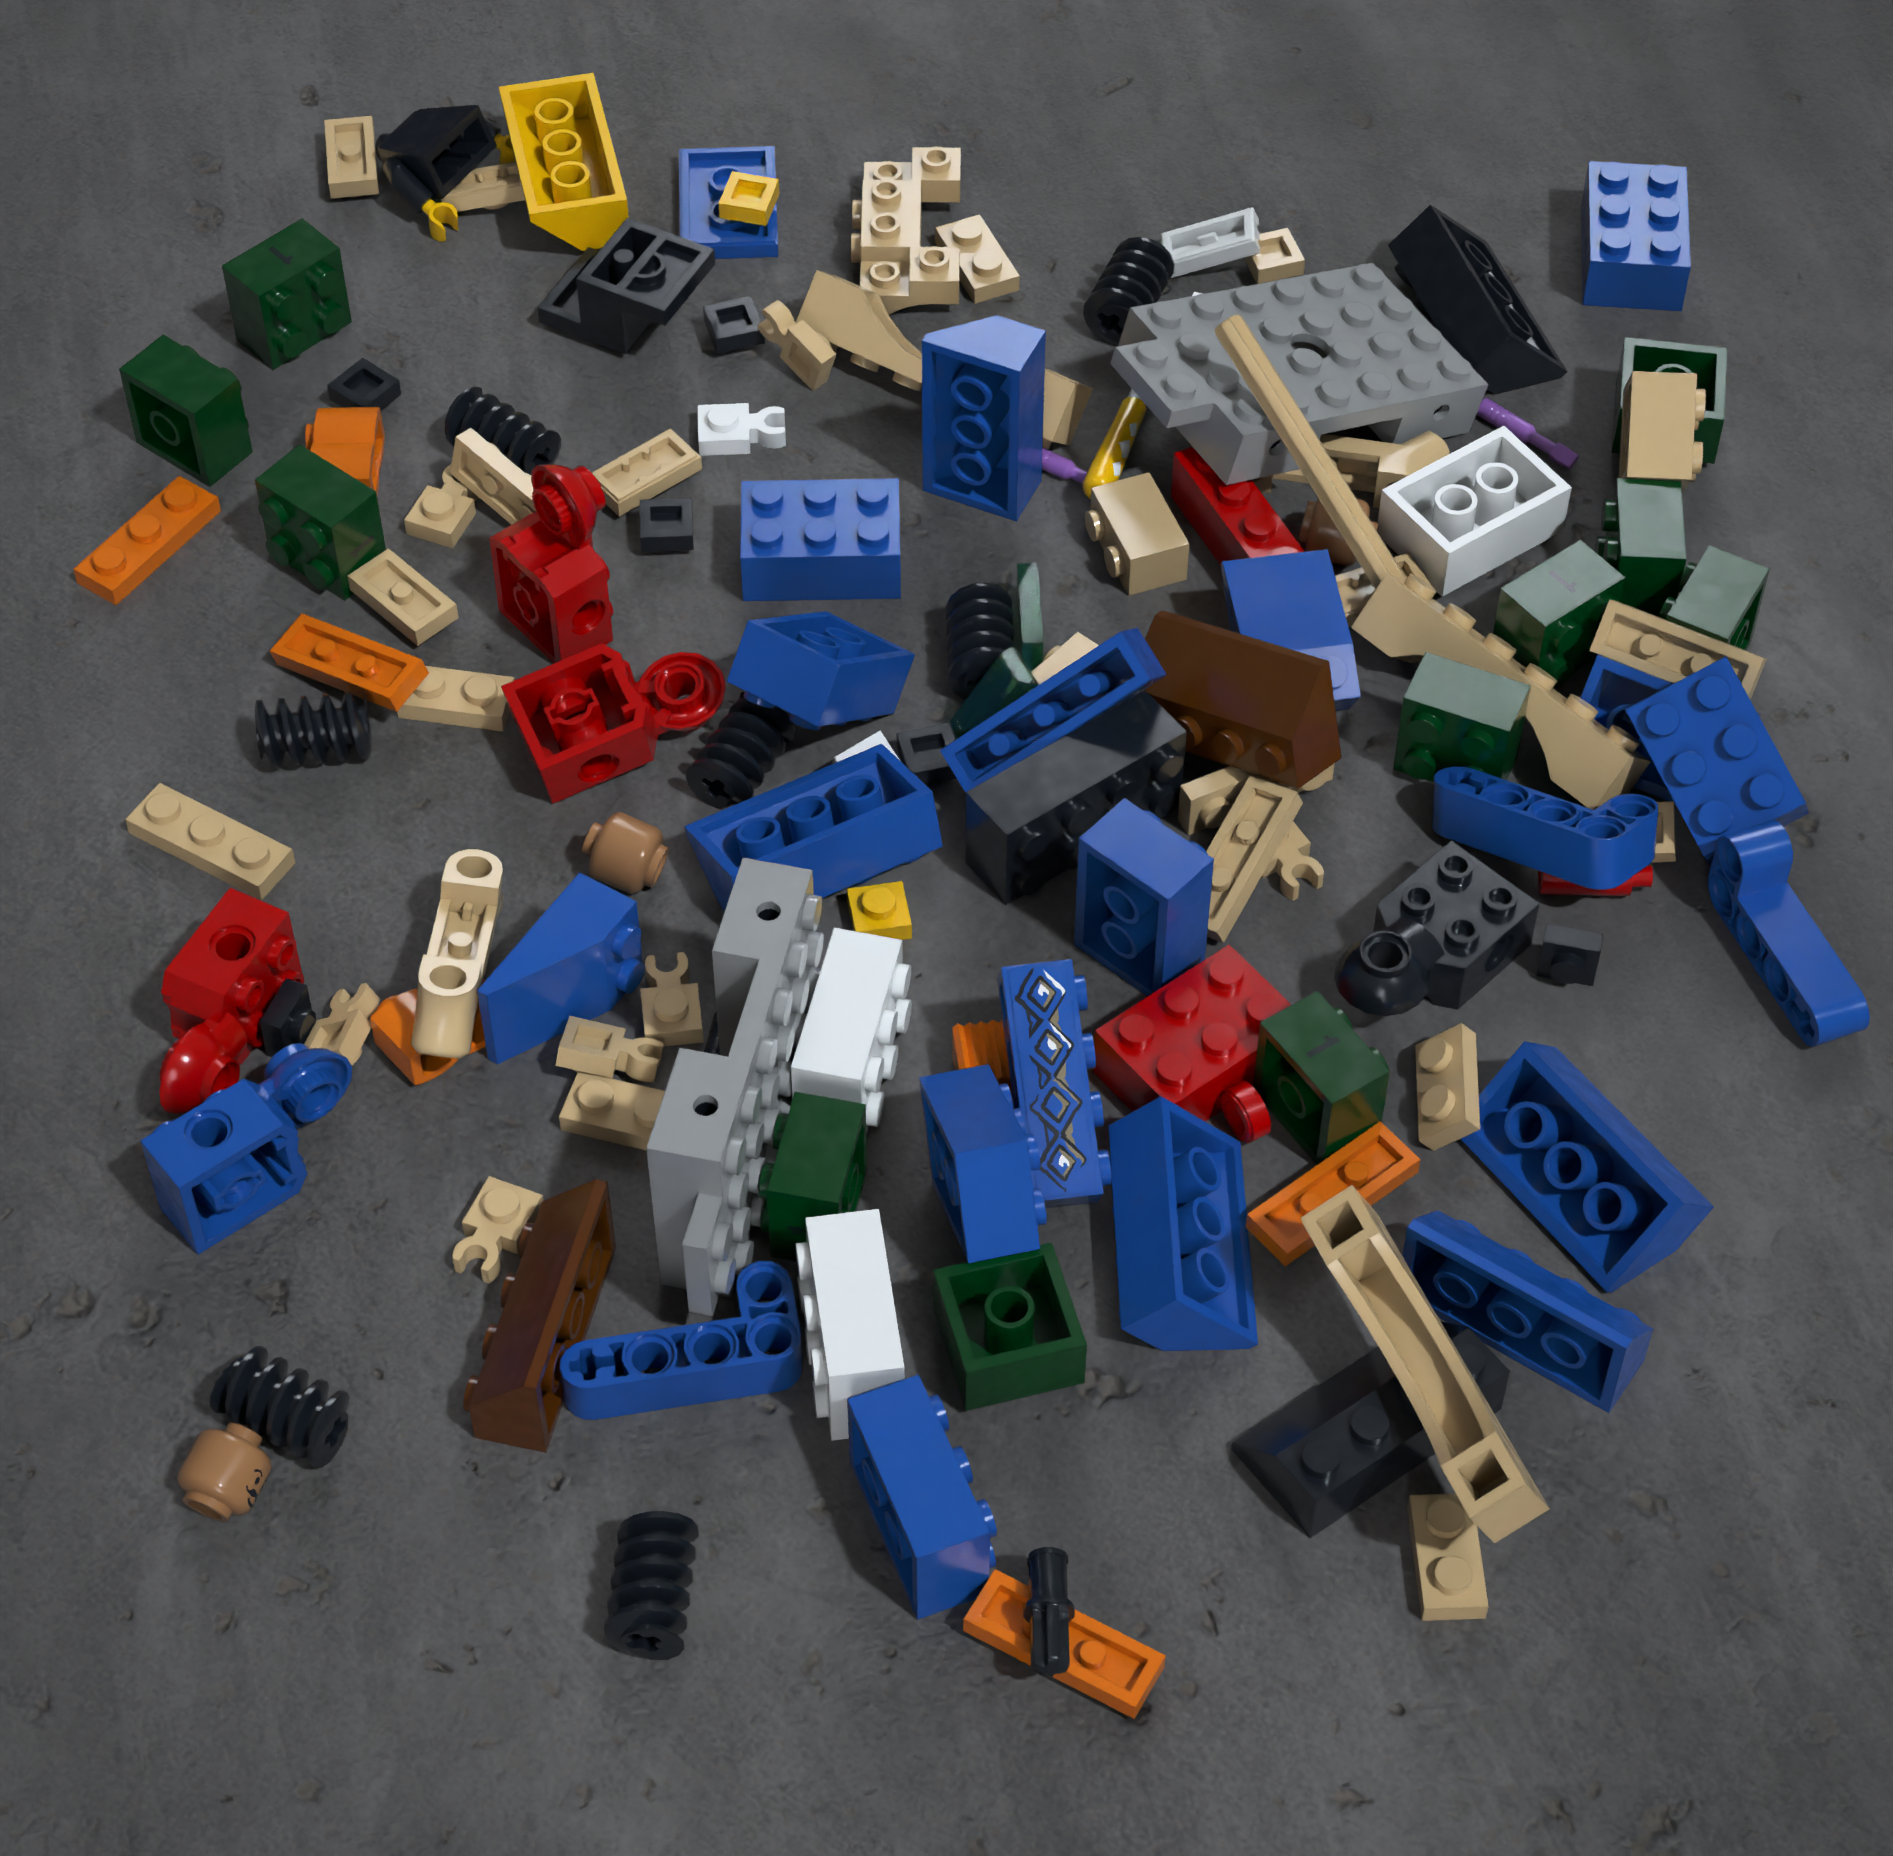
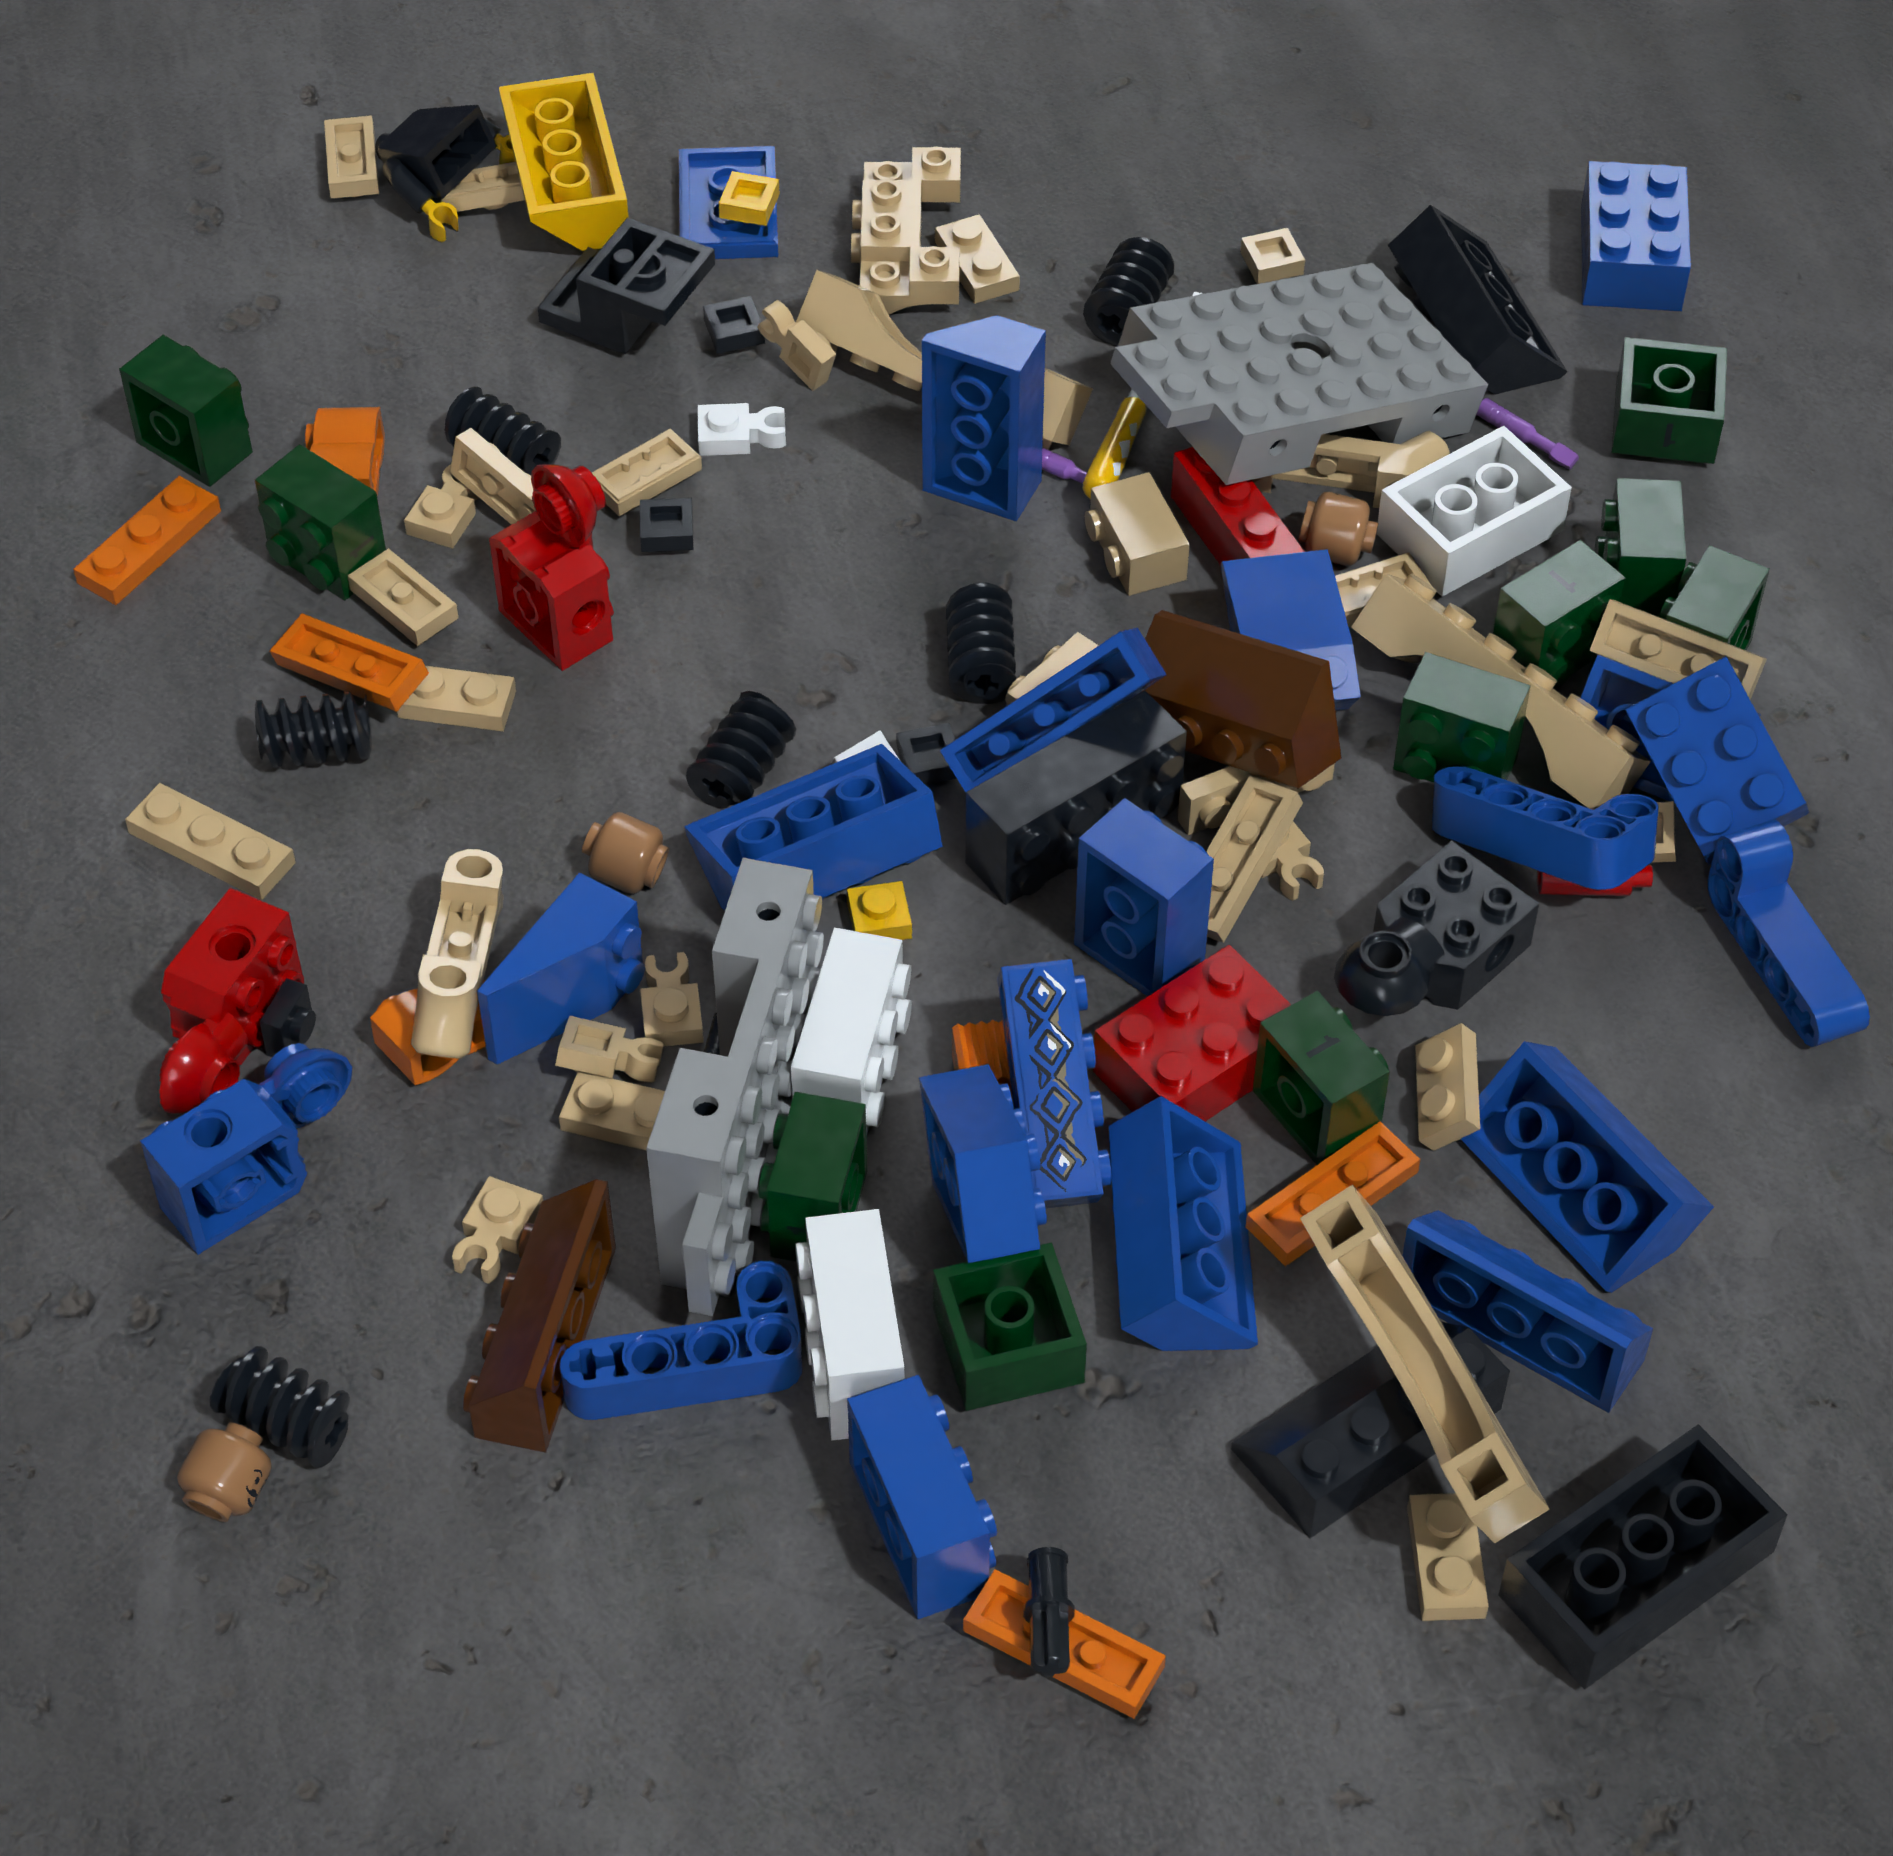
dark green brick [222,218,352,370] -> none
tan plate [304,983,380,1065] -> none
black plate [327,358,401,411] -> none
red brick [501,643,726,804] -> none
black piece [604,1511,699,1660] -> none
blue brick [727,611,915,730] -> none
blue brick [740,478,901,601] -> none
tile [949,646,1039,738] -> none
tile [1016,563,1044,676] -> none
white tile [1161,207,1260,278] -> none
tan axle [1215,314,1405,590] -> none
red tile [1221,1081,1271,1143] -> none
black plate [1536,924,1604,986] -> none
tan brick [1619,371,1706,493] -> none
none -> black brick [1498,1424,1788,1690]

